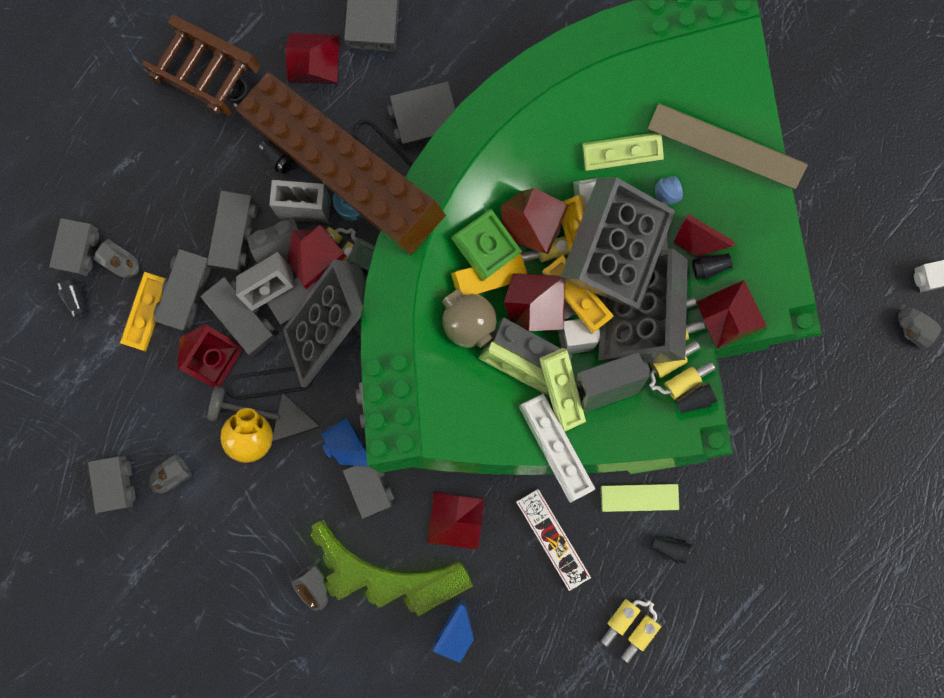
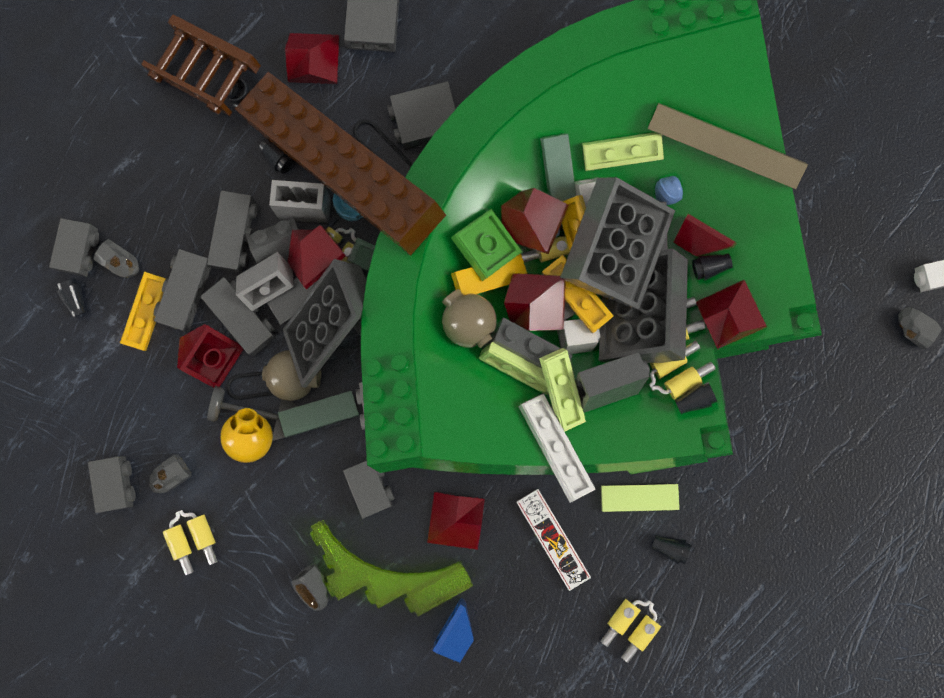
blue slope [321,418,369,467] -> none
none -> light yellow piece [163,510,218,575]
none -> dark tan brick [262,350,321,401]
none -> sand green tile [278,391,359,438]
none -> sand green tile [540,133,576,201]

